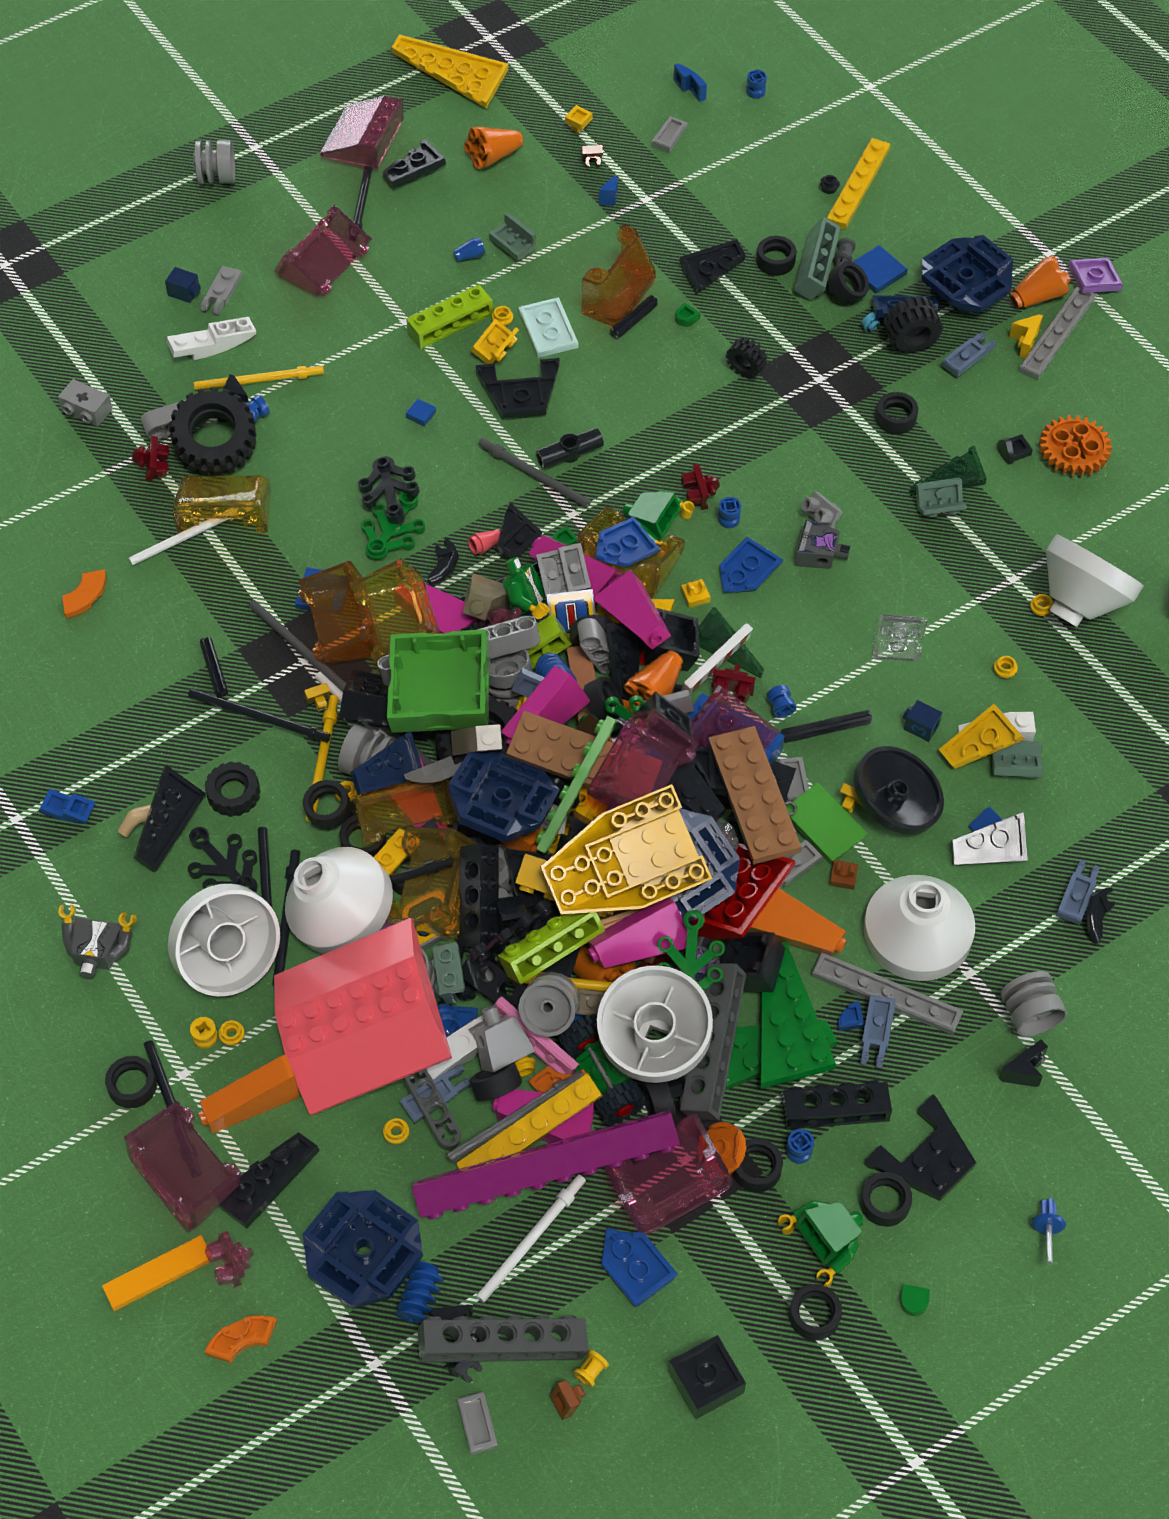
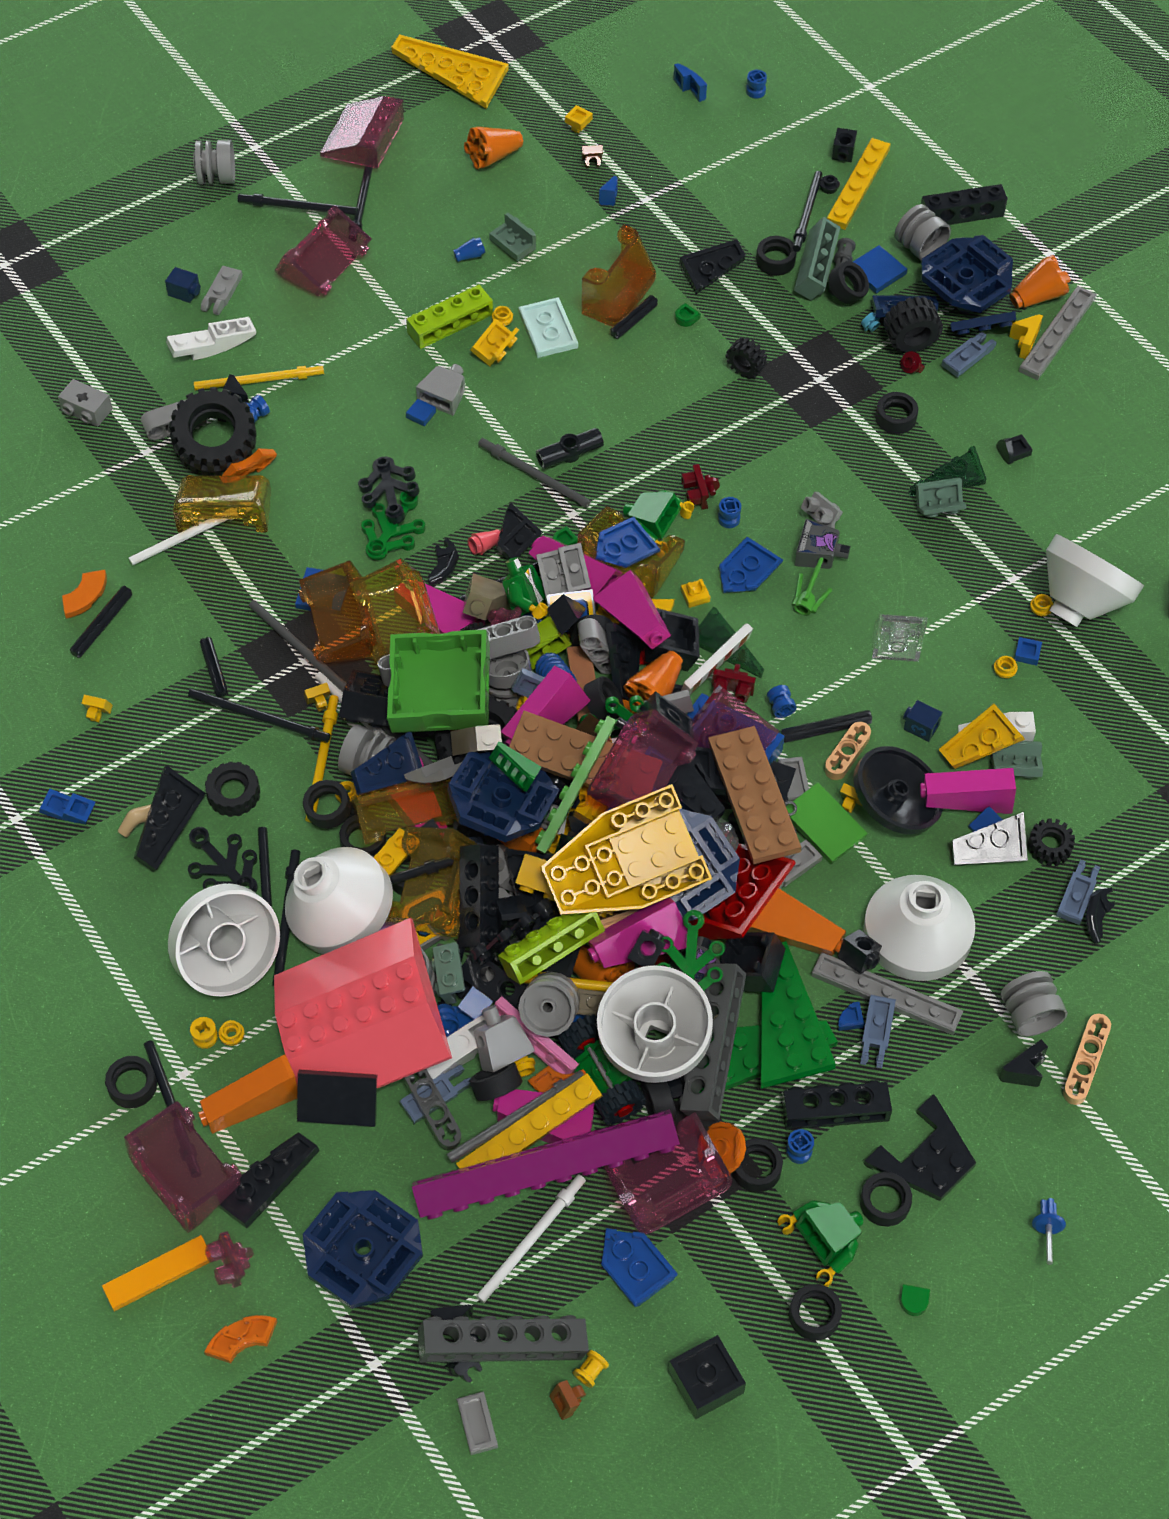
dark grey torso [58,905,137,979] -> none
dark red hips [132,436,169,481] -> none
black wing [382,139,446,188] -> none
yellow plate [383,1118,409,1145] -> none
blue piece [395,1261,444,1324] -> none
black wing [475,358,560,419] -> none
light grey tile [652,116,688,153] -> none
dark orange tile [830,860,859,890] -> none
orange gear [1039,415,1112,477] -> none
medium lavender tile [1068,258,1123,293] -> none
none -> black axle [70,586,132,658]
none -> yellow tile [81,695,113,723]
none -> orange tile [220,449,277,485]
none -> black bar [237,193,358,216]
none -> black tile [297,1070,378,1127]
none -> light grey torso [416,364,465,416]
none -> tile [457,986,493,1020]
none -> green slope [489,741,541,792]
none -> black slope [547,594,586,635]
none -> black brick [628,928,667,967]
none -> black bar [792,171,823,252]
none -> bright green plant [792,557,832,616]
none -> light nougat beam [825,722,871,780]
none -> black brick [832,128,857,163]
none -> black brick [838,929,882,974]
none -> light grey wheel [894,204,951,261]
none -> dark red plate [901,351,925,373]
none -> dark pink slope [920,768,1016,814]
none -> black brick [921,184,1008,225]
none -> dark blue wing [951,311,1017,335]
none -> blue tile [1014,637,1042,666]
none -> black tyre [1028,818,1075,866]
none -> light nougat beam [1063,1014,1111,1105]

